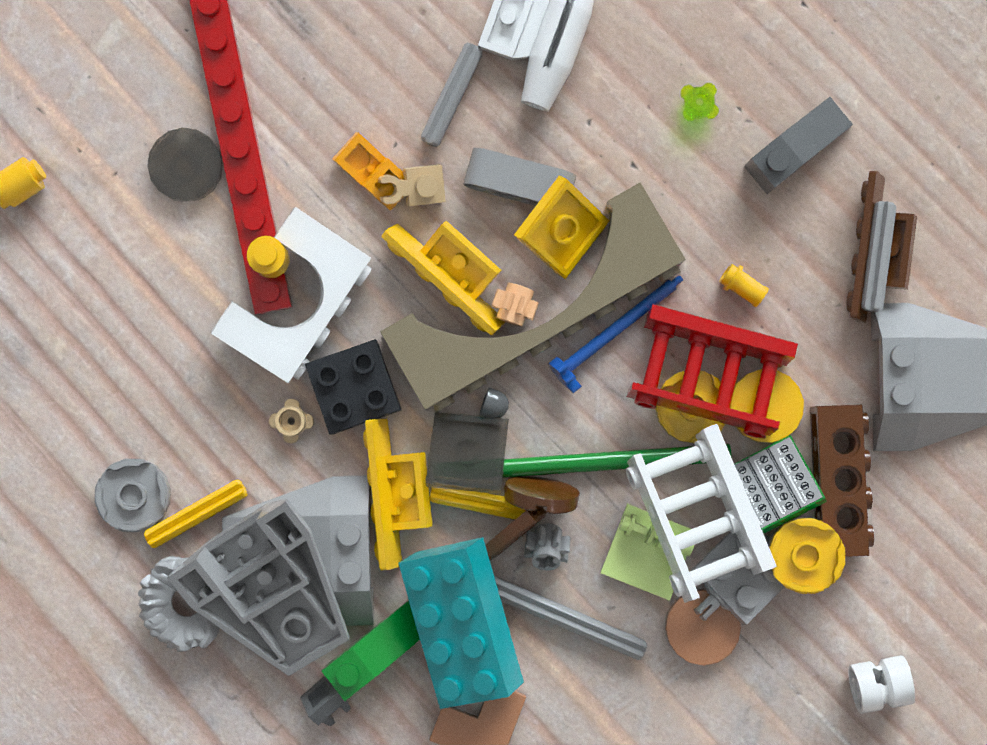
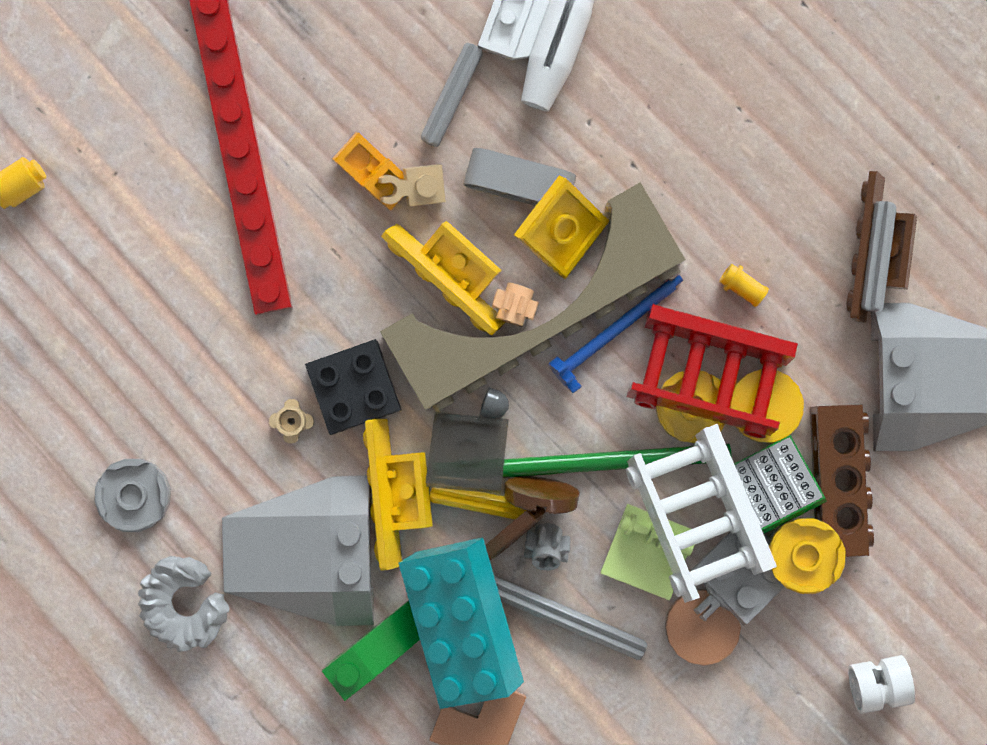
yellow axle [144,480,248,548] -> none
clear smoke tile [147,127,223,202] -> none
light grey wedge [167,499,350,676] -> none
white arch [211,207,372,383] -> none
yellow brick [247,236,290,278] -> none
dark grey tile [300,676,351,726] -> none
clear neon green plate [680,83,719,121] -> none
dark grey slope [744,97,853,194] -> none

